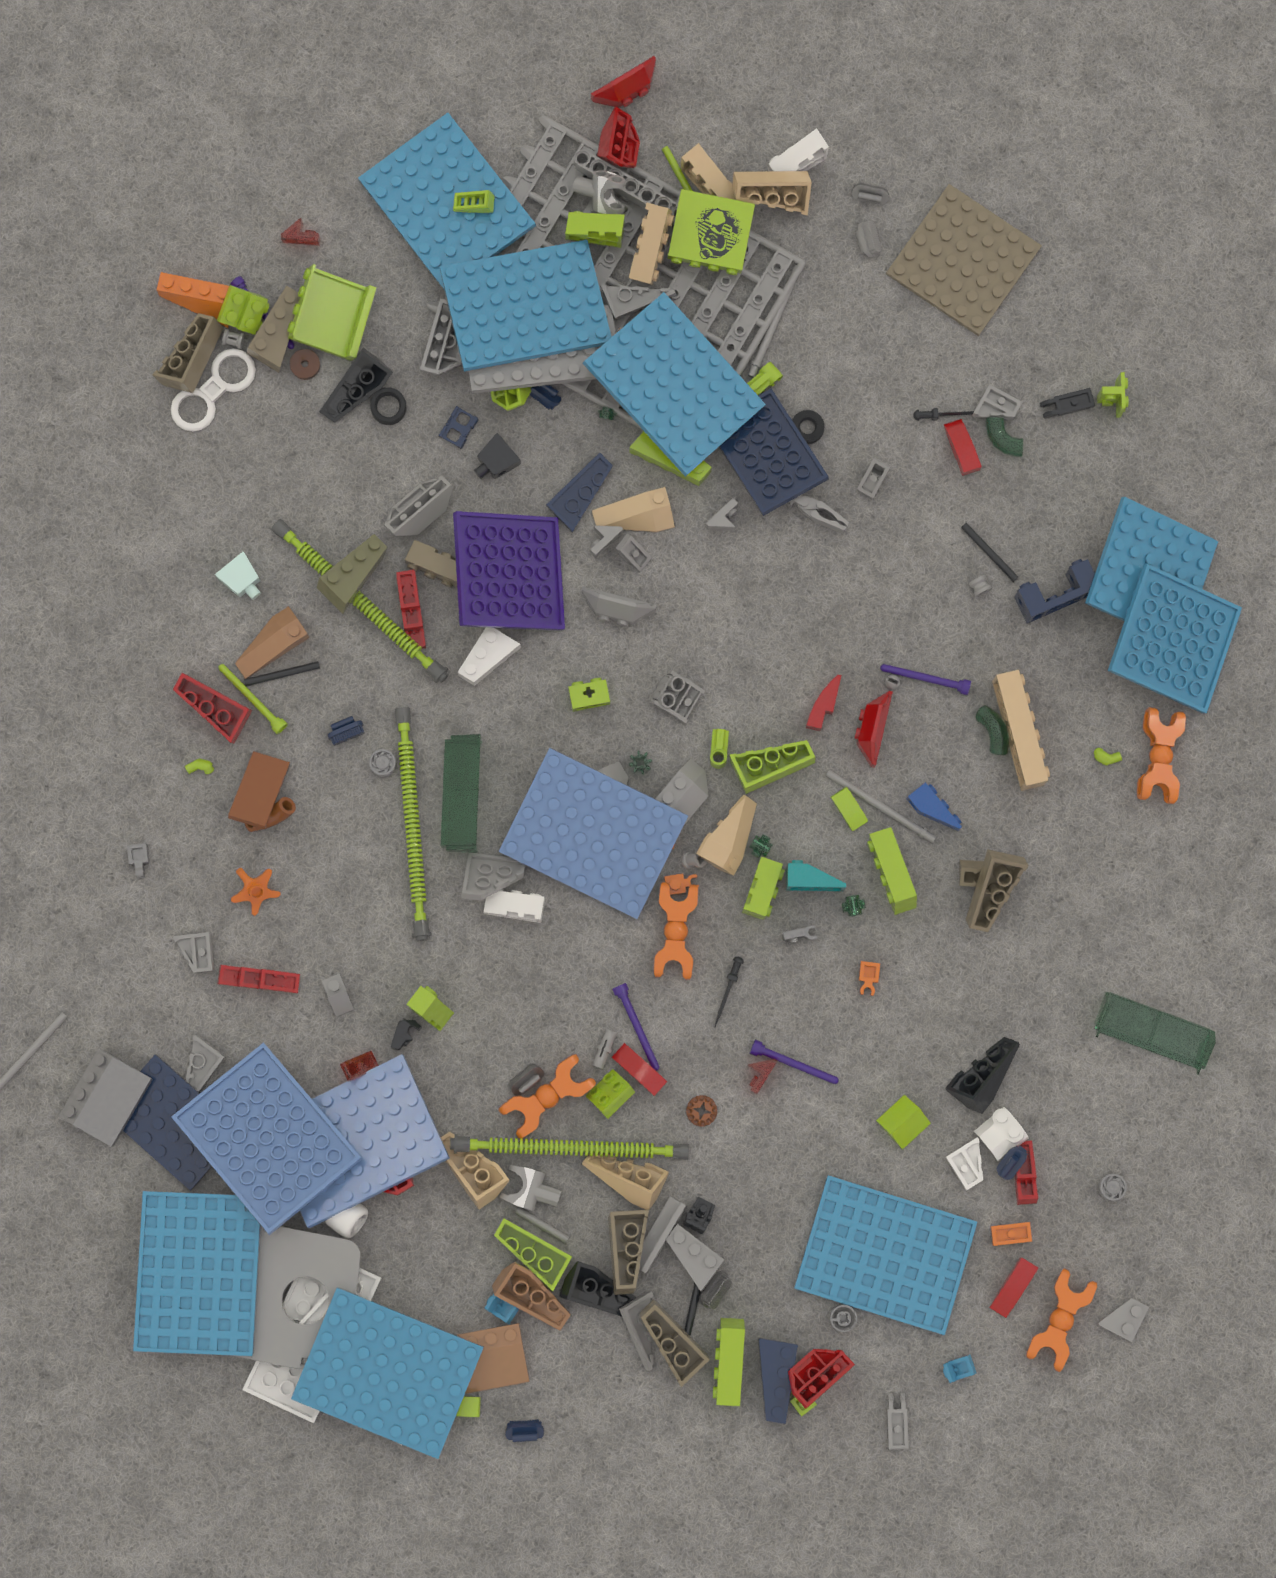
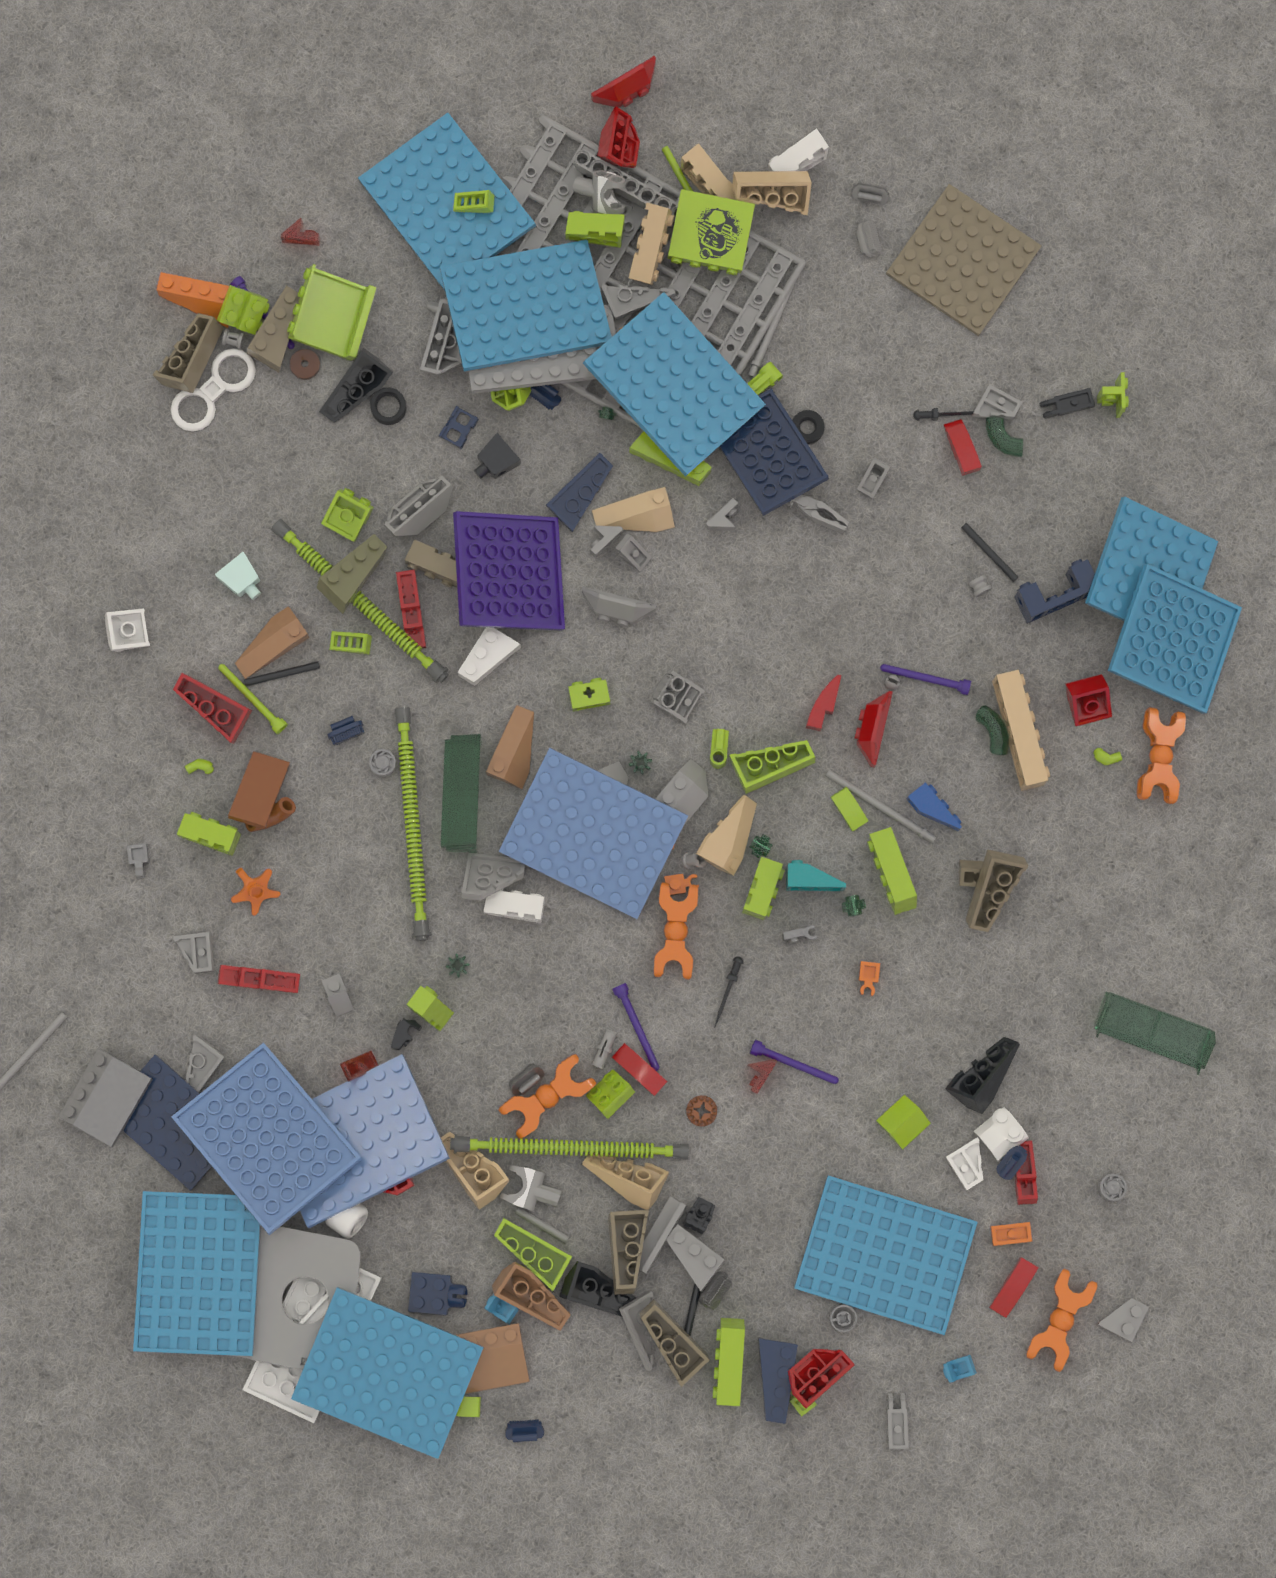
none -> white slope [105,609,150,652]
none -> lime wedge [177,812,241,856]
none -> lime plate [321,488,374,542]
none -> lime slope [329,631,372,655]
none -> dark blue plate [408,1272,468,1315]
none -> clear green gear [446,954,470,978]
none -> medium nougat wedge [486,705,534,789]
none -> red slope [1065,674,1112,726]

